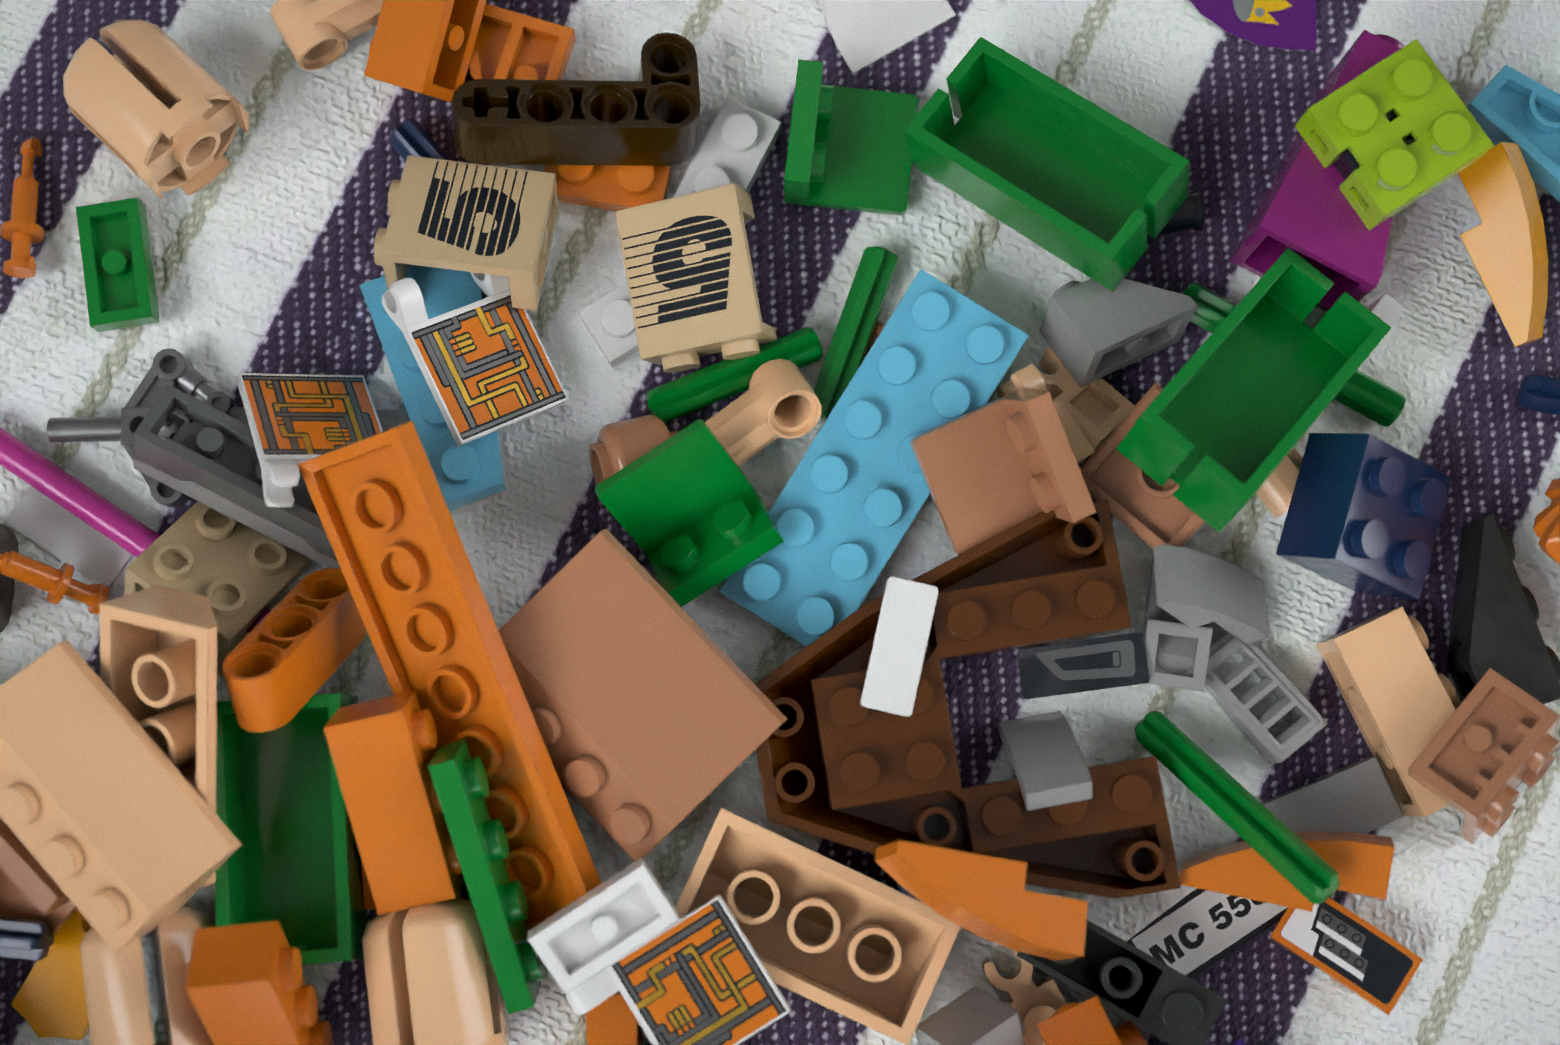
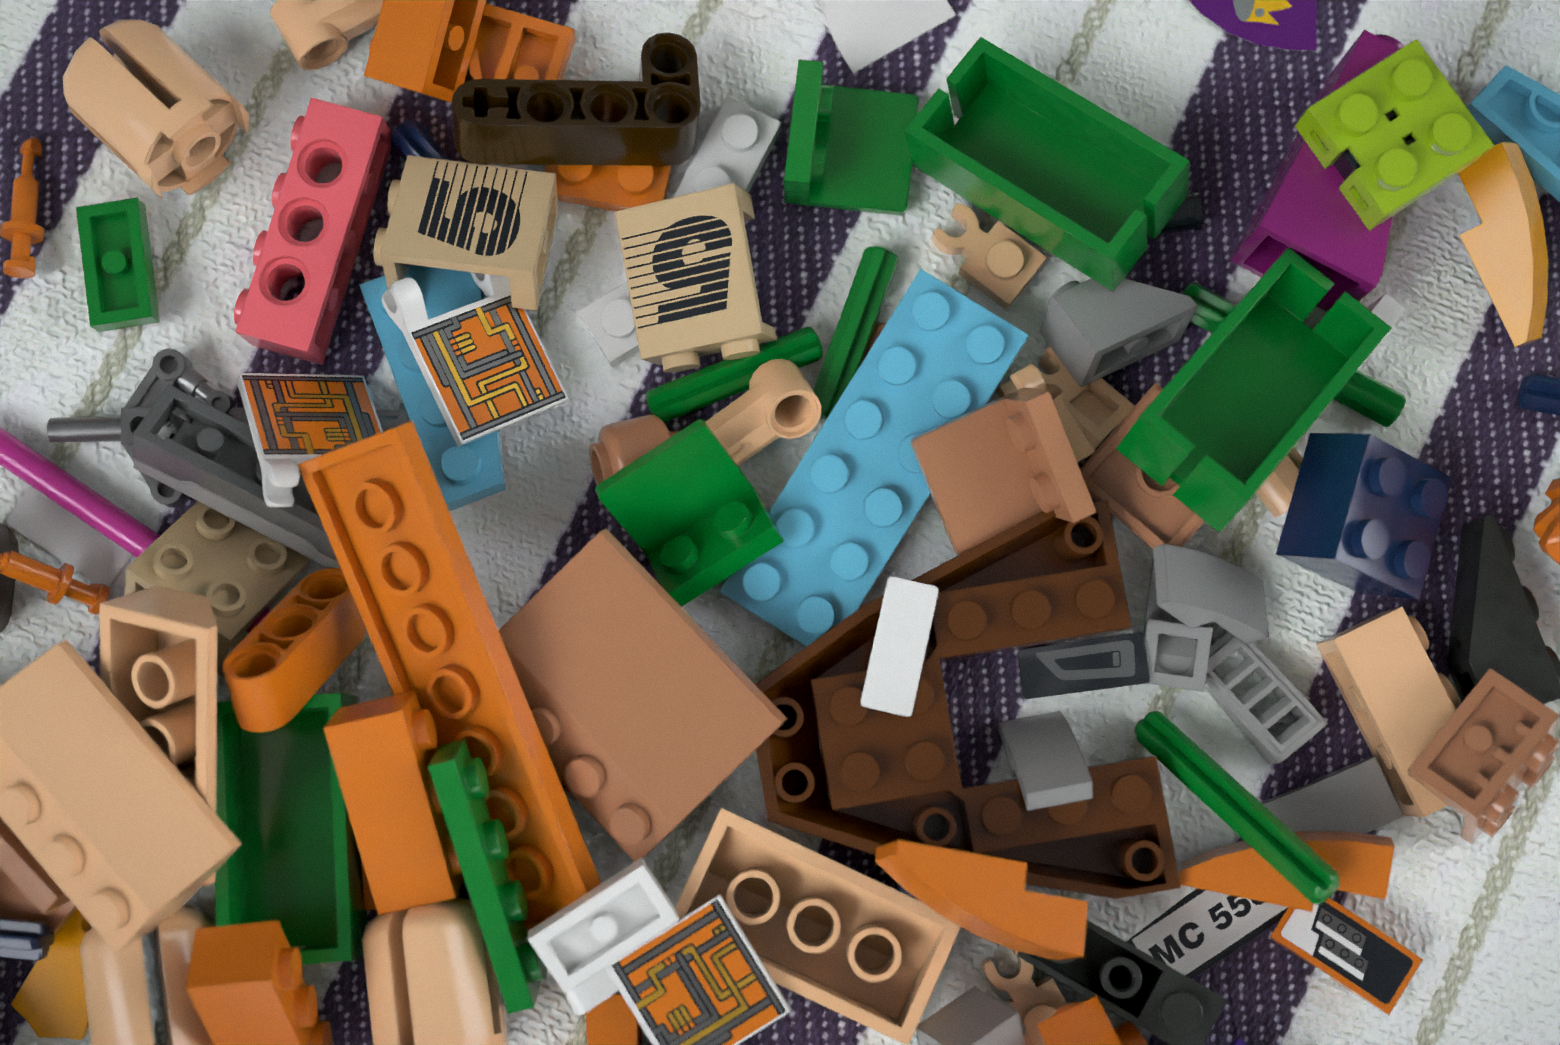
none -> coral brick [234,98,392,365]
none -> light nougat plate [931,203,1047,311]

